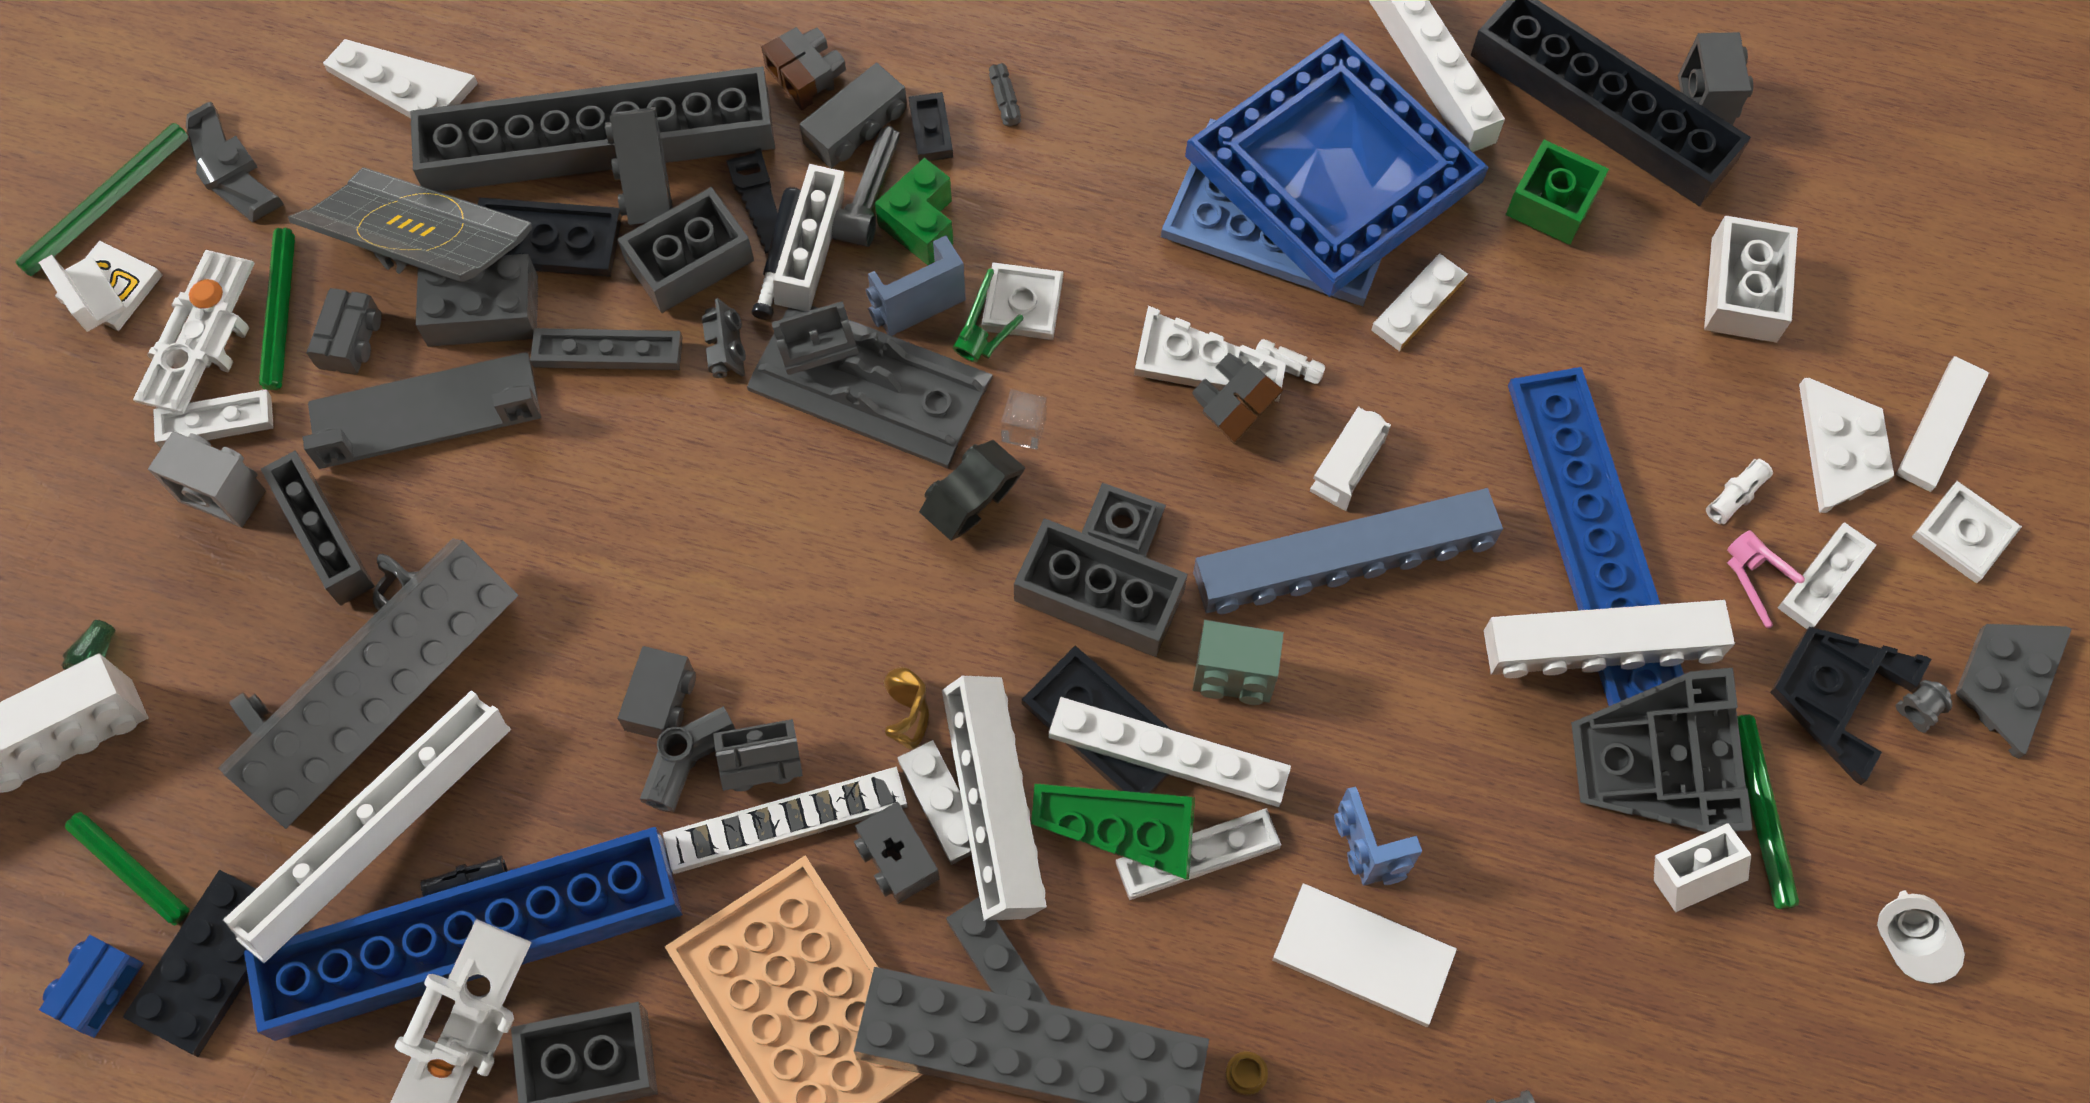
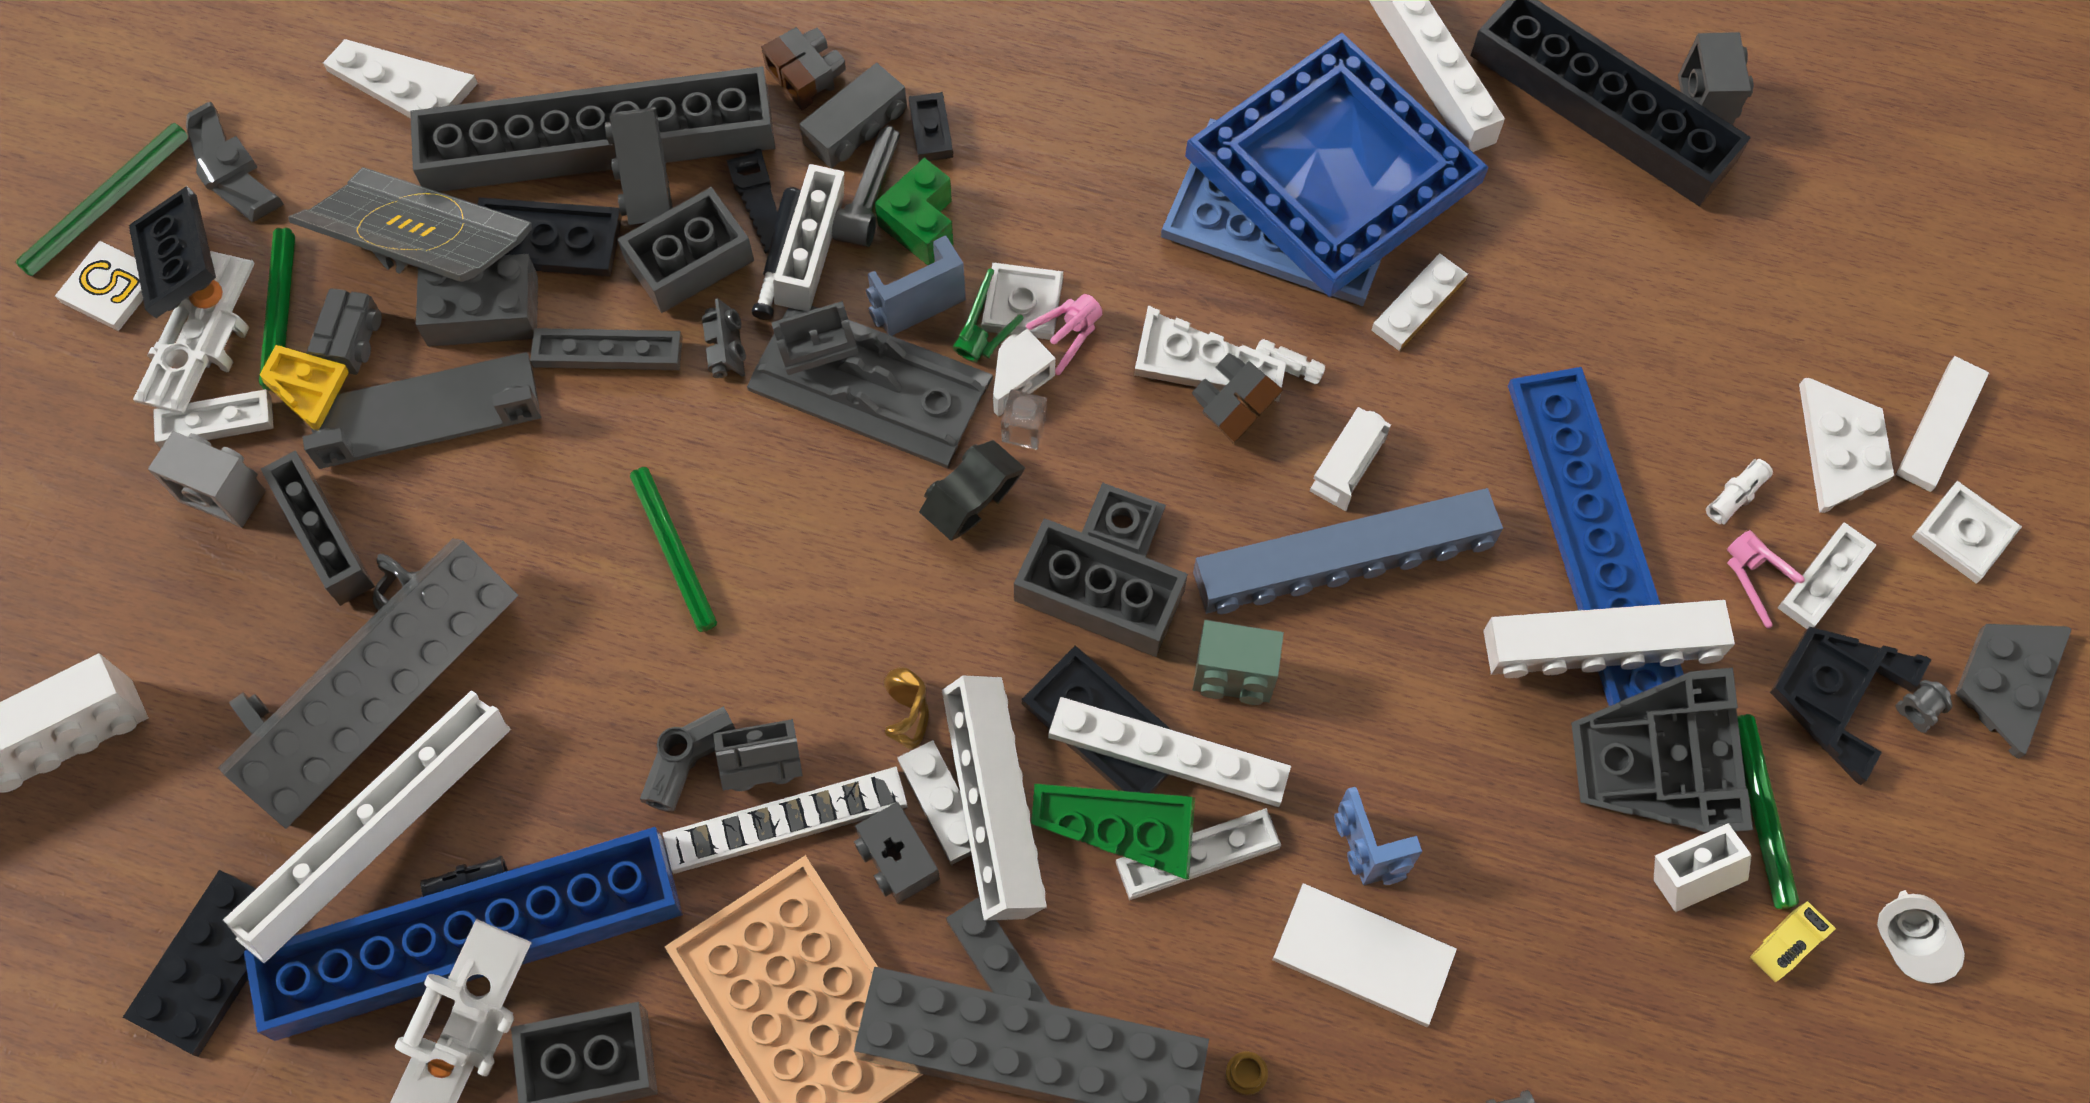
white panel [39,255,126,332] -> none
blue brick [39,934,144,1038] -> none
clear green cone [61,620,116,670] -> none
green axle [65,812,190,926] -> none
dark grey brick [617,646,696,739] -> none
dark grey axle [989,63,1021,127] -> none
green brick [1506,139,1609,245] -> none
white brick [1704,216,1798,343] -> none
none -> black plate [129,186,216,318]
none -> yellow wing [260,345,349,431]
none -> green axle [630,467,717,632]
none -> white slope [993,328,1056,417]
none -> bright pink plant [1026,294,1102,375]
none -> light yellow leg [1750,901,1836,982]

